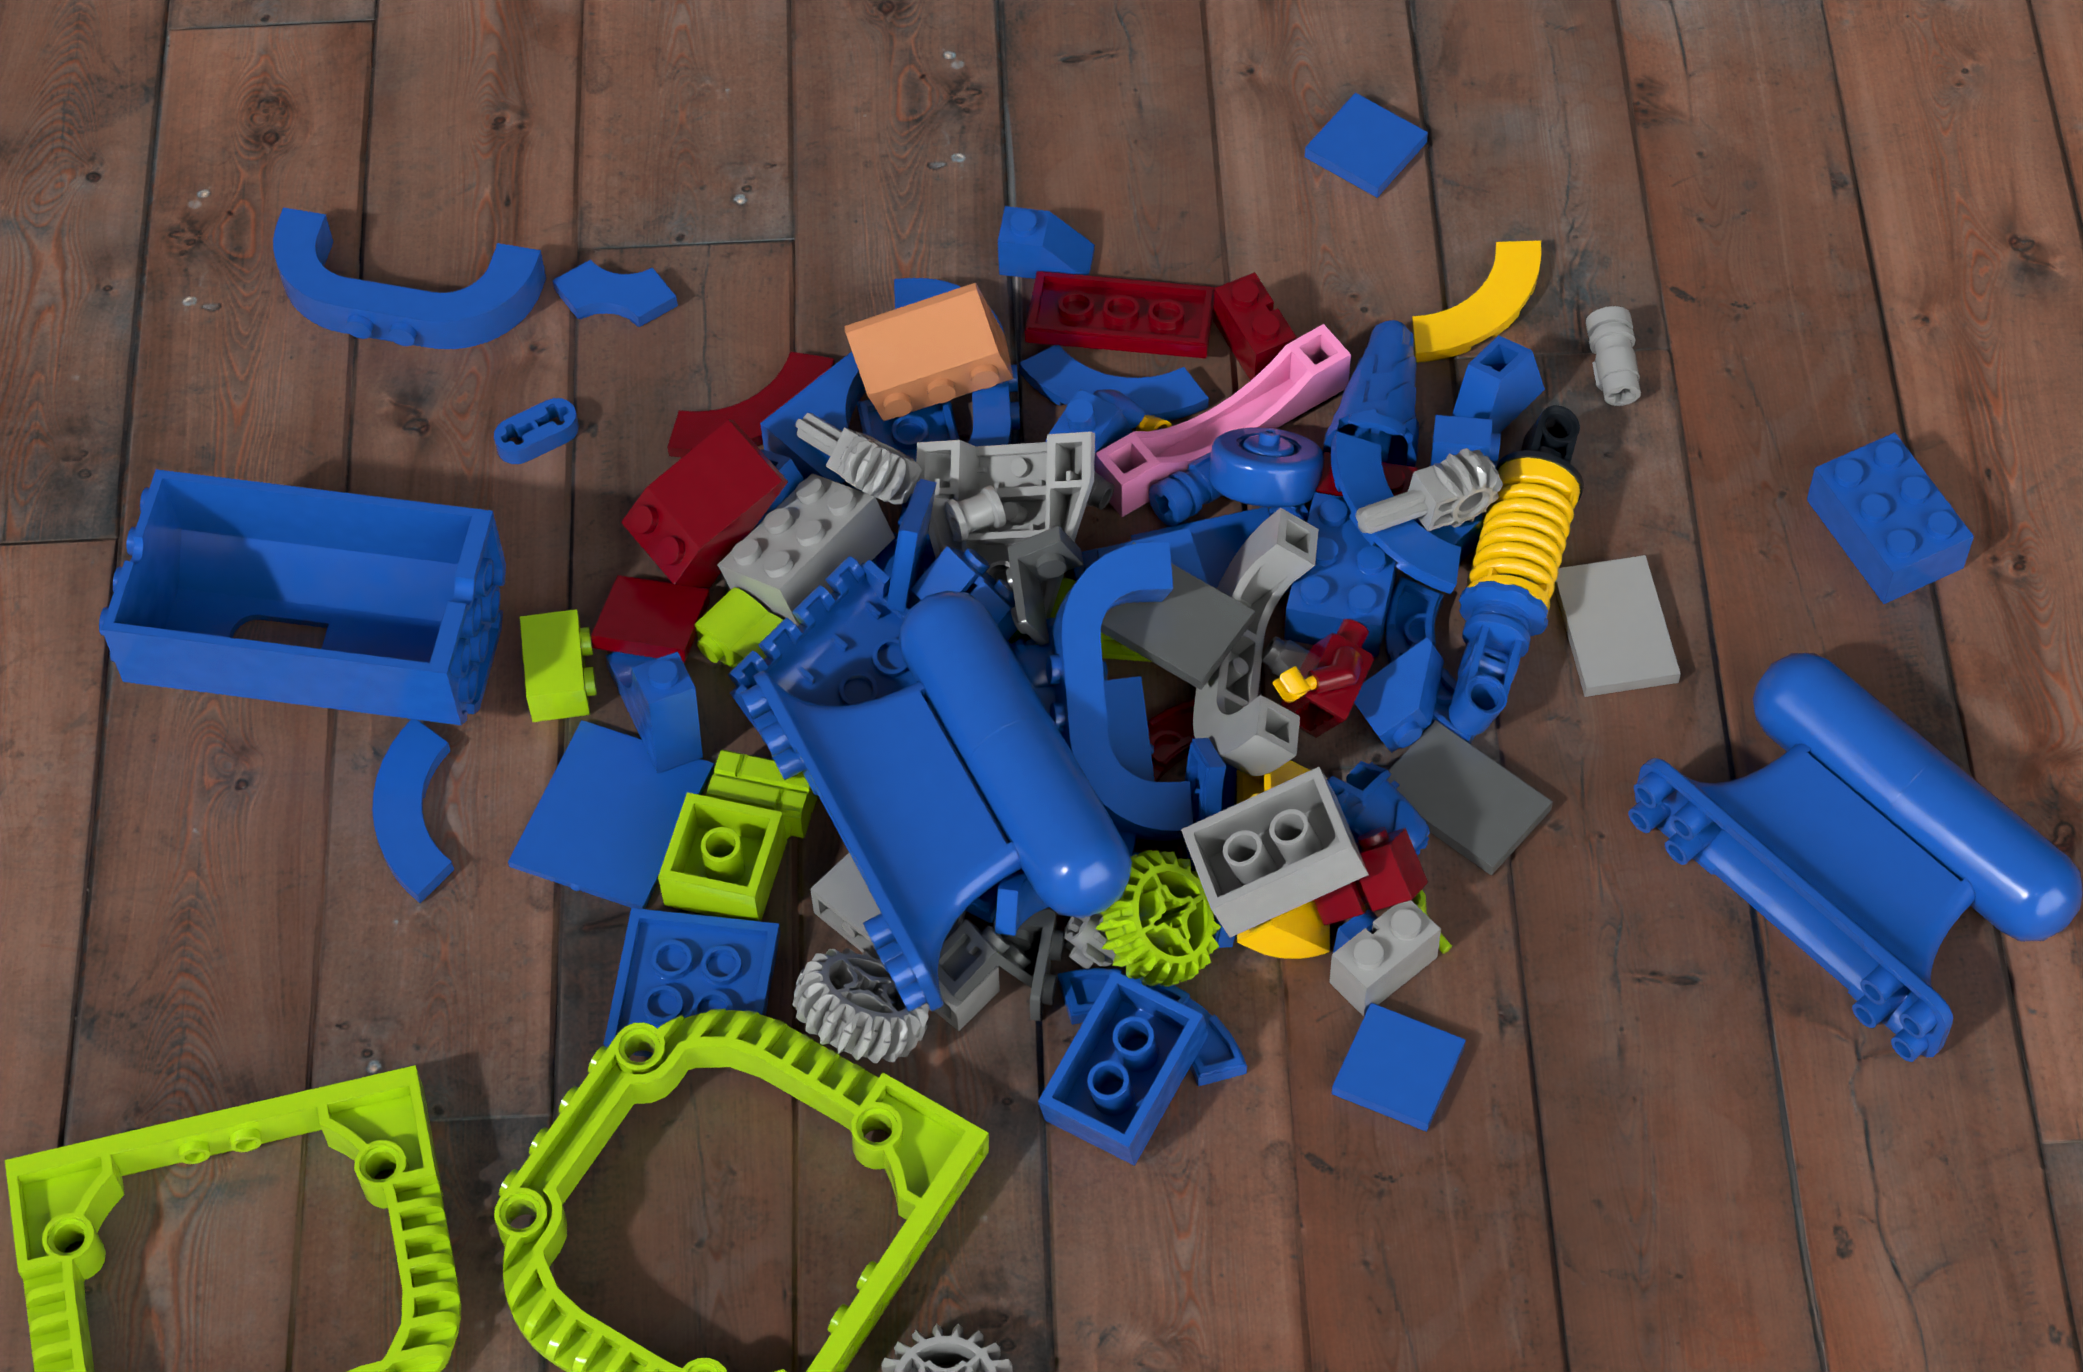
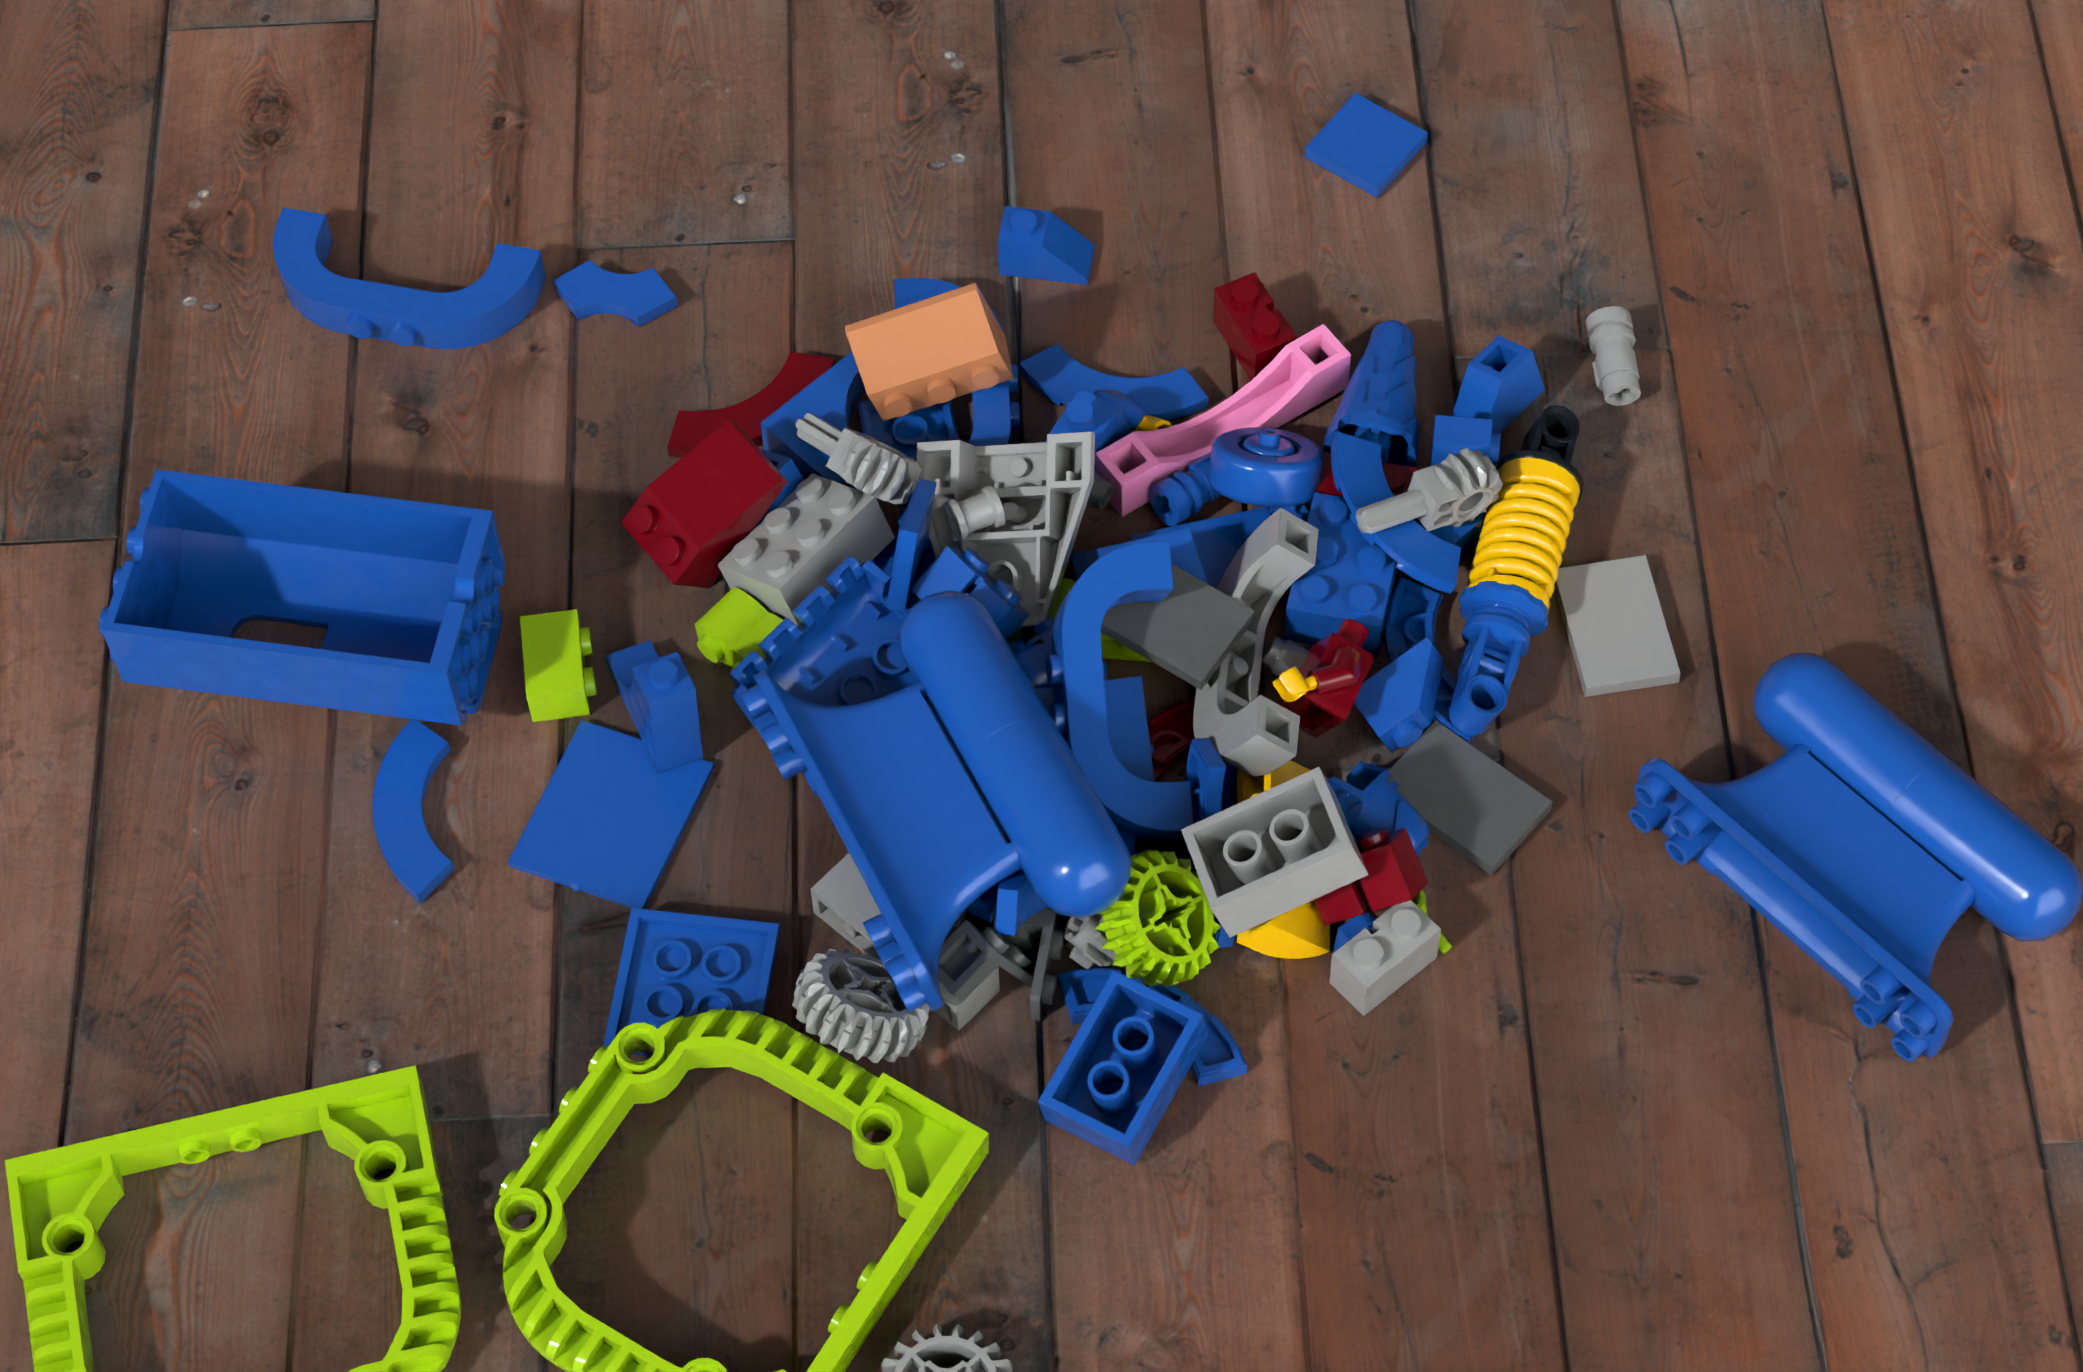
blue beam [494,398,579,464] -> none
dark red tile [591,575,710,663] -> none
lime brick [658,792,787,922] -> none
lime brick [706,750,818,839] -> none
dark grey bracket [1006,525,1083,646] -> none
dark red tile [1025,271,1216,359] -> none
blue tile [1332,1003,1466,1132] -> none
yellow tile [1411,241,1541,362] -> none
blue brick [1807,432,1974,604] -> none

